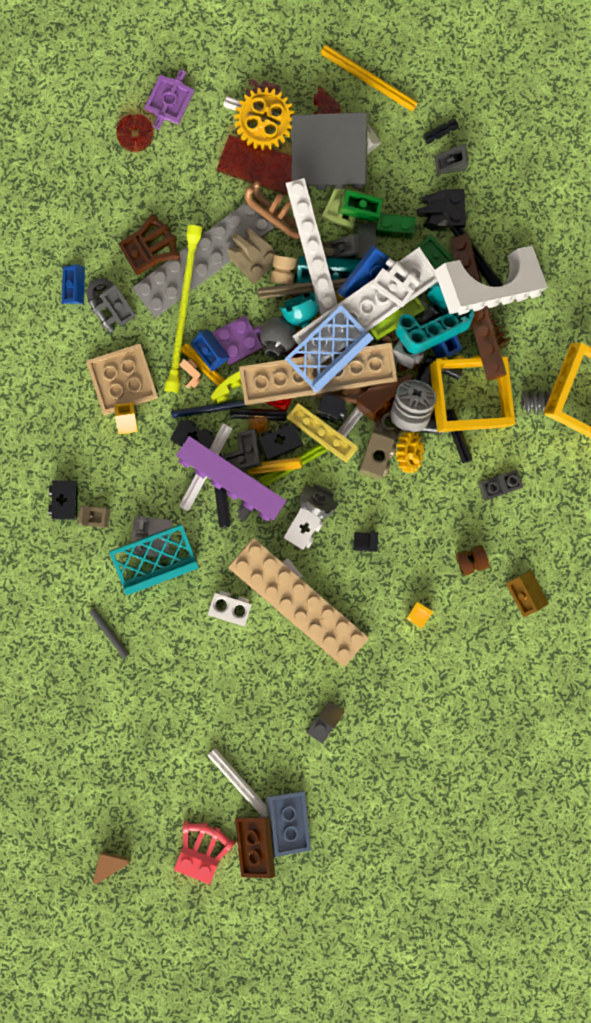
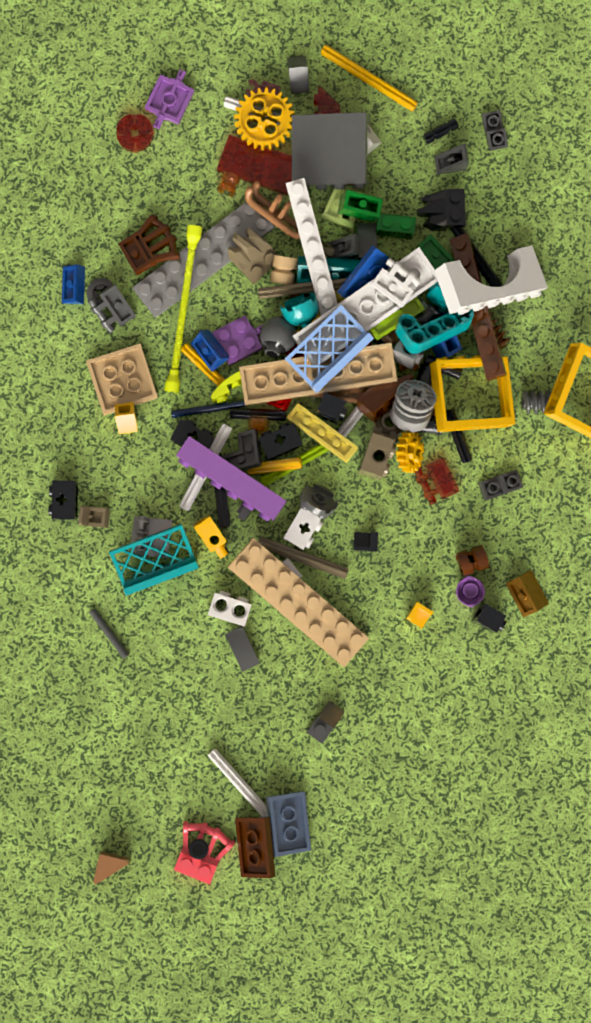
light nougat bracket [179,359,201,389] -> none
none -> black plate [189,839,209,859]
none -> yellow torso [193,514,230,559]
none -> clear orange wheel [217,171,240,197]
none -> dark grey slope [225,626,260,672]
none -> dark tan axle [258,536,349,579]
none -> dark grey slope [287,56,309,94]
none -> clear red plate [415,457,460,506]
none -> medium lavender hat [456,576,485,608]
none -> black brick [472,604,507,633]
none -> dark grey slope [481,110,508,151]

